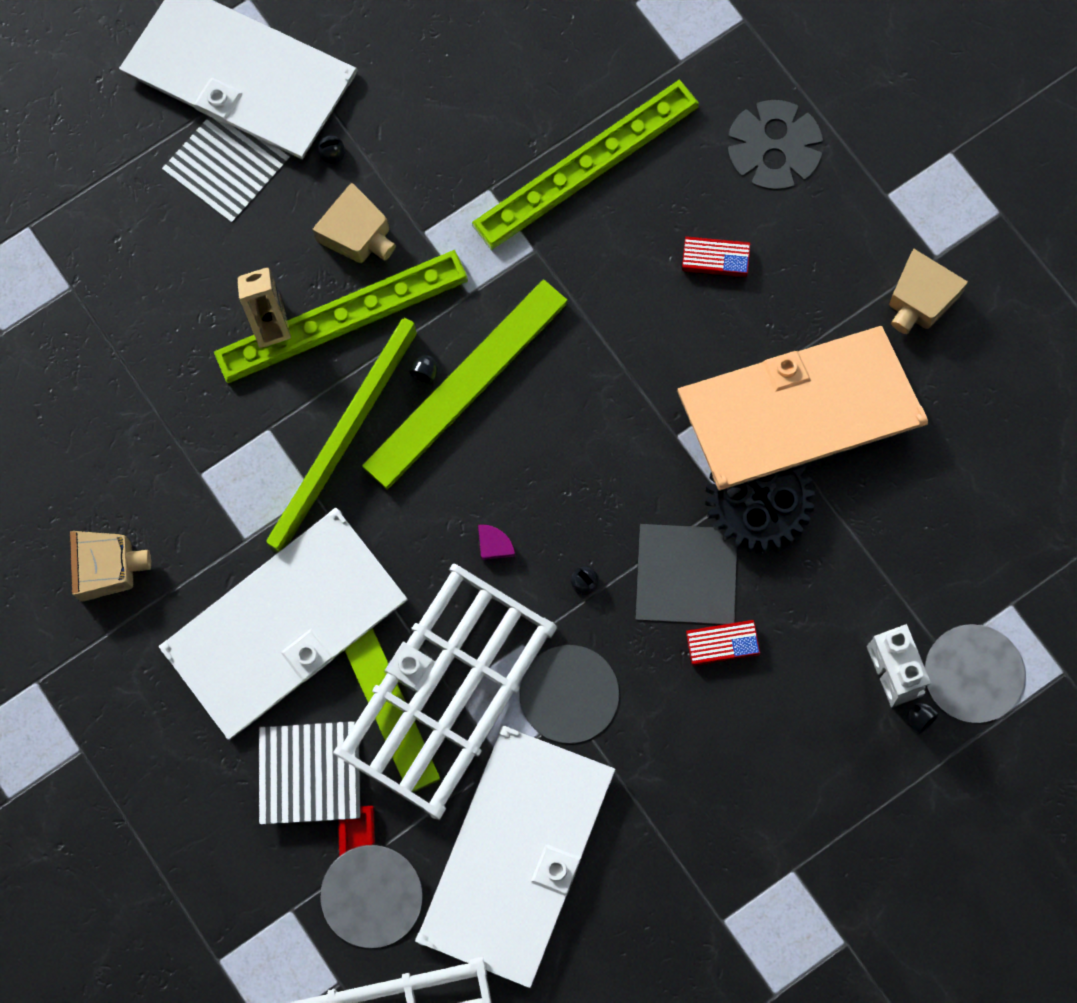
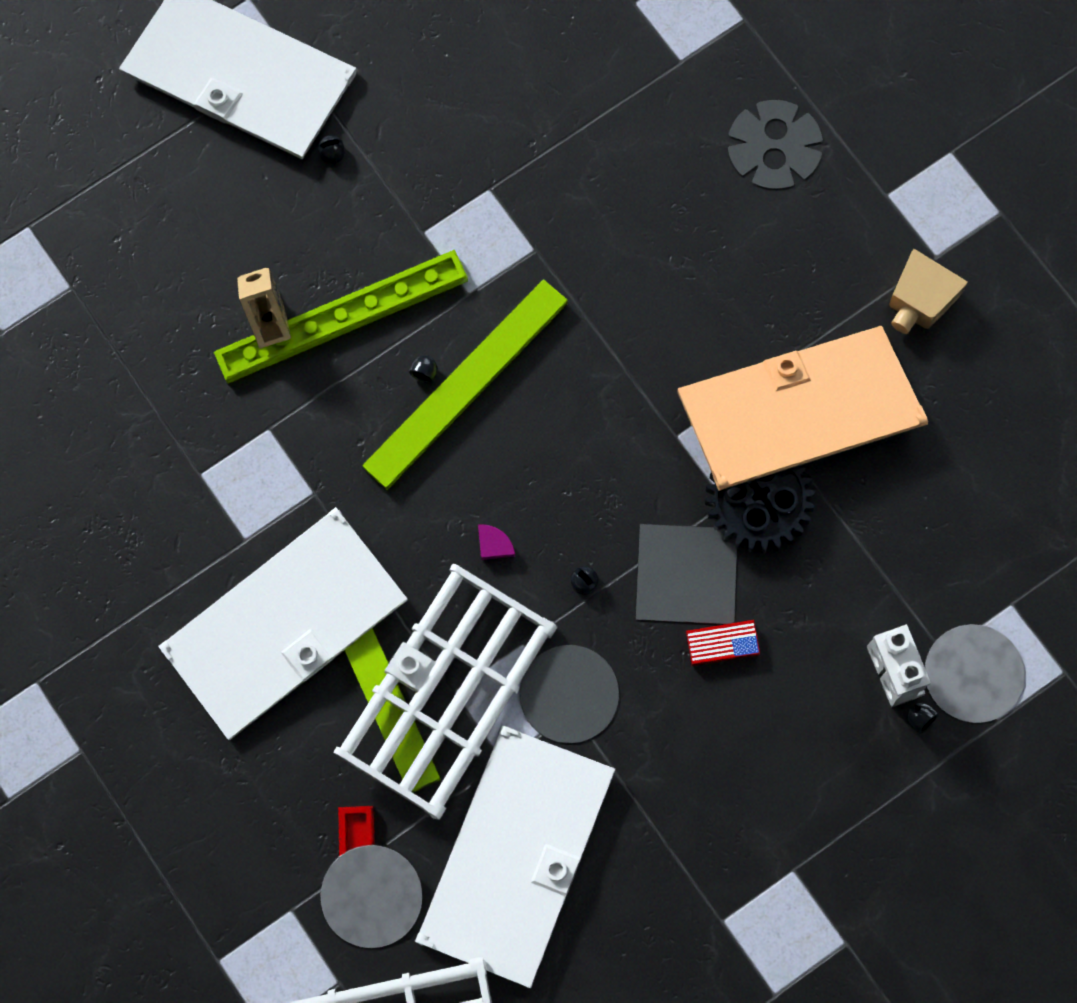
tan torso [70,531,151,601] -> none
sticker [162,116,292,222] -> none
sticker [259,721,360,824] -> none
lime tile [266,317,417,553] -> none
tan torso [313,183,396,263] -> none
lime tile [472,79,699,251] -> none
tile [682,236,750,277] -> none

